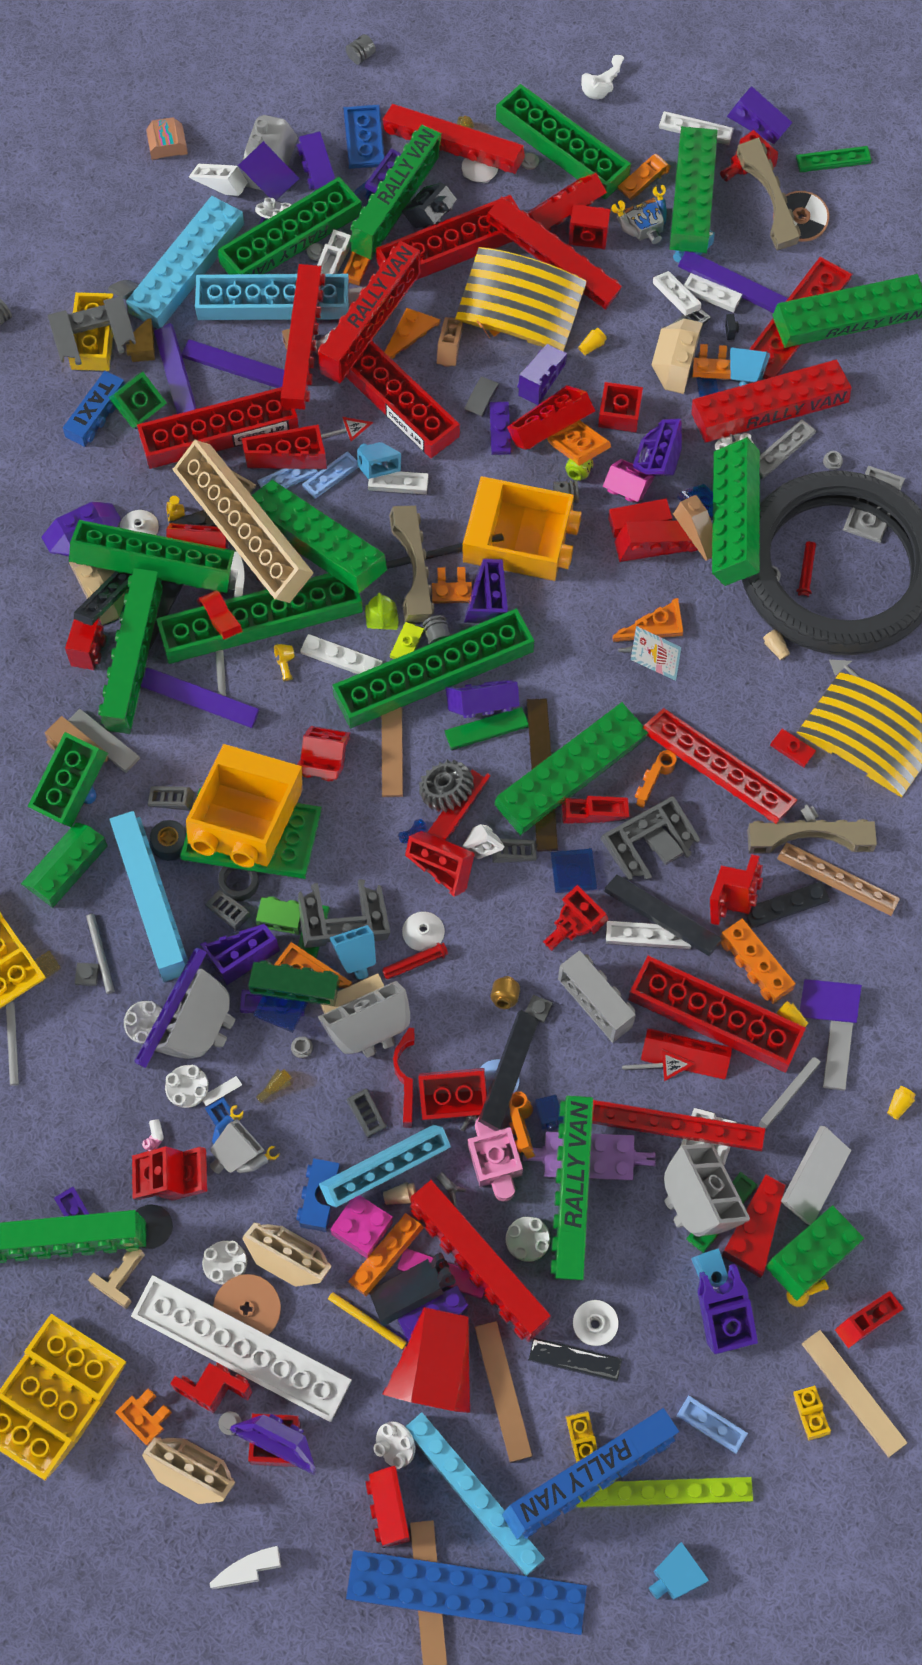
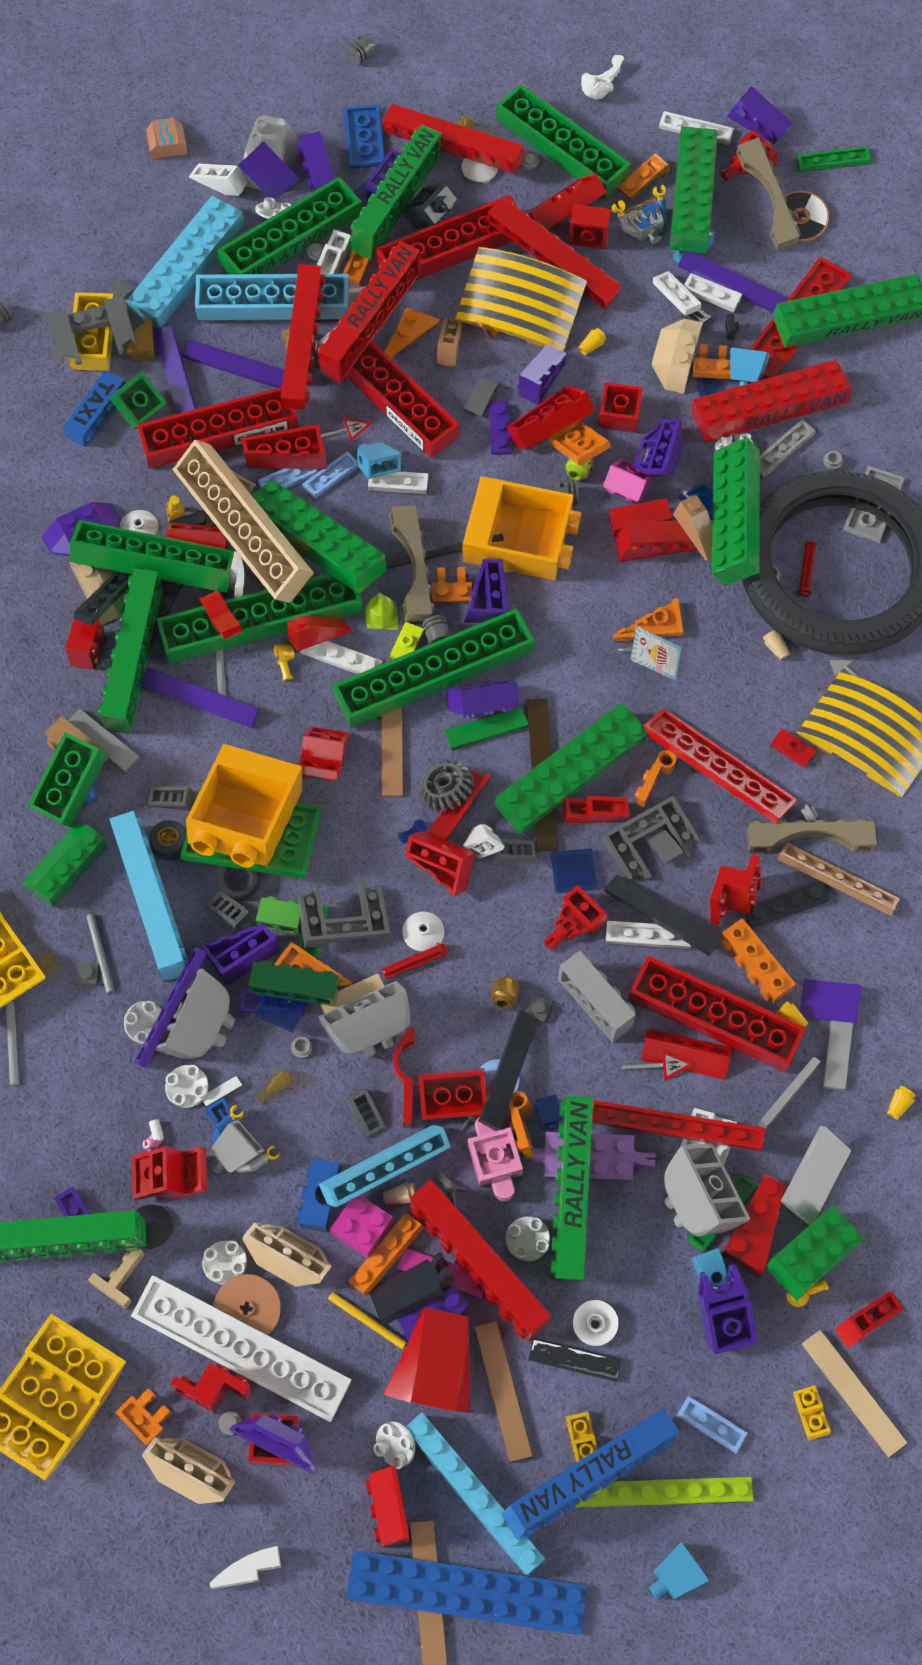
dark azure torso [330,925,376,979] -> none
none -> red slope [288,615,351,651]

